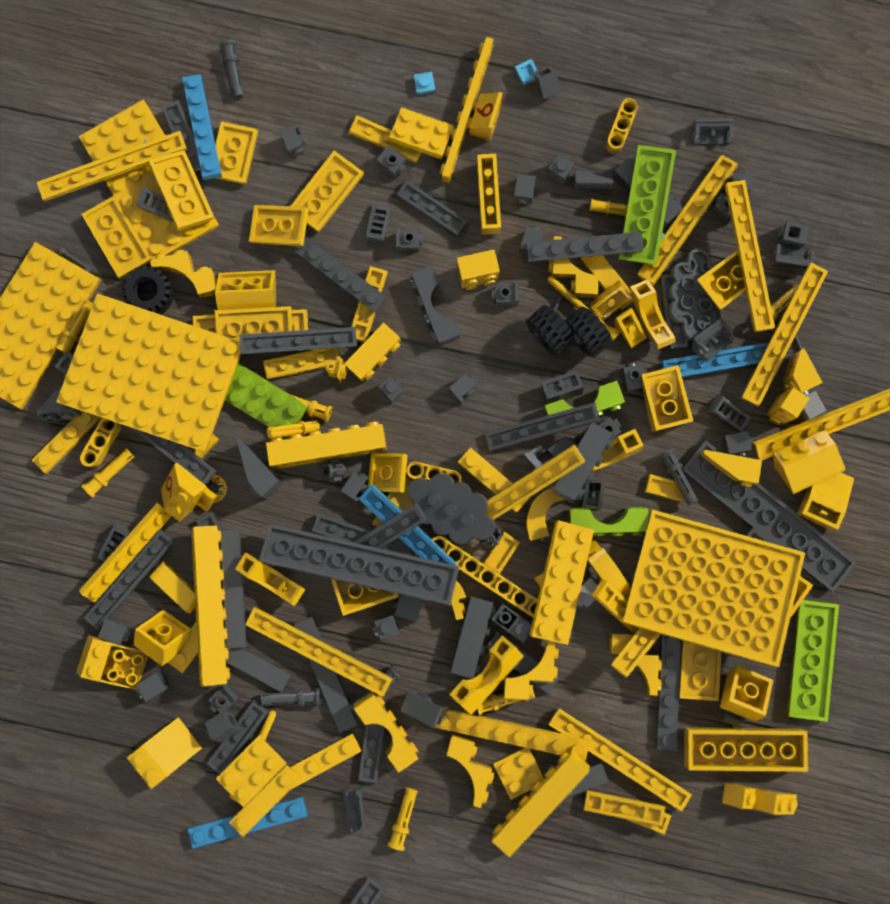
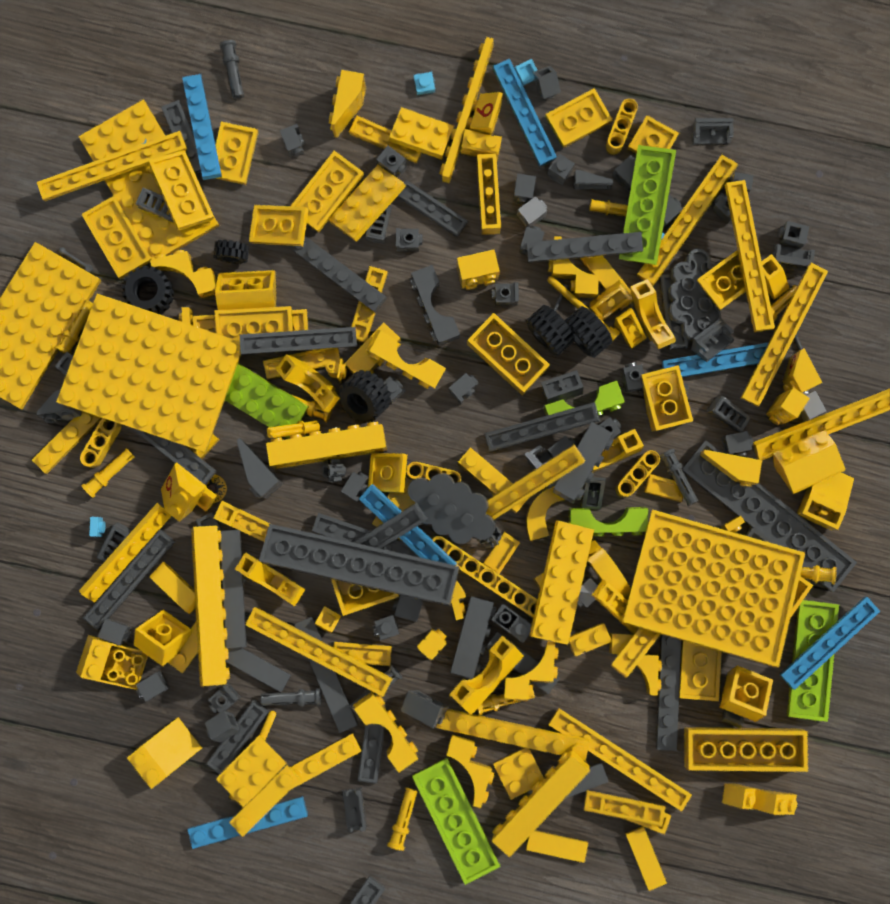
none -> medium azure plate [89,517,106,537]
none -> yellow plate [179,307,193,326]
none -> black tyre [213,240,249,264]
none -> yellow slope [214,501,270,542]
none -> yellow arch [276,354,340,413]
none -> yellow plate [314,606,341,634]
none -> yellow plate [328,165,406,242]
none -> yellow slope [329,70,366,138]
none -> yellow tile [333,642,392,666]
none -> black tyre [338,370,391,424]
none -> yellow arch [366,330,446,389]
none -> lime plate [412,758,500,885]
none -> yellow brick [418,628,447,660]
none -> yellow brick [461,129,502,161]
none -> yellow brick [467,313,550,396]
none -> dark azure plate [493,59,557,167]
none -> light grey brick [517,196,547,227]
none -> yellow tile [526,830,588,863]
none -> yellow plate [545,88,613,148]
none -> yellow brick [568,623,612,656]
none -> yellow beam [615,450,660,498]
none -> yellow tile [625,826,667,891]
none -> yellow plate [628,115,679,154]
none -> yellow plate [720,516,745,533]
none -> yellow slope [762,254,790,300]
none -> dark azure plate [779,597,880,690]
none -> yellow pin [800,565,837,584]

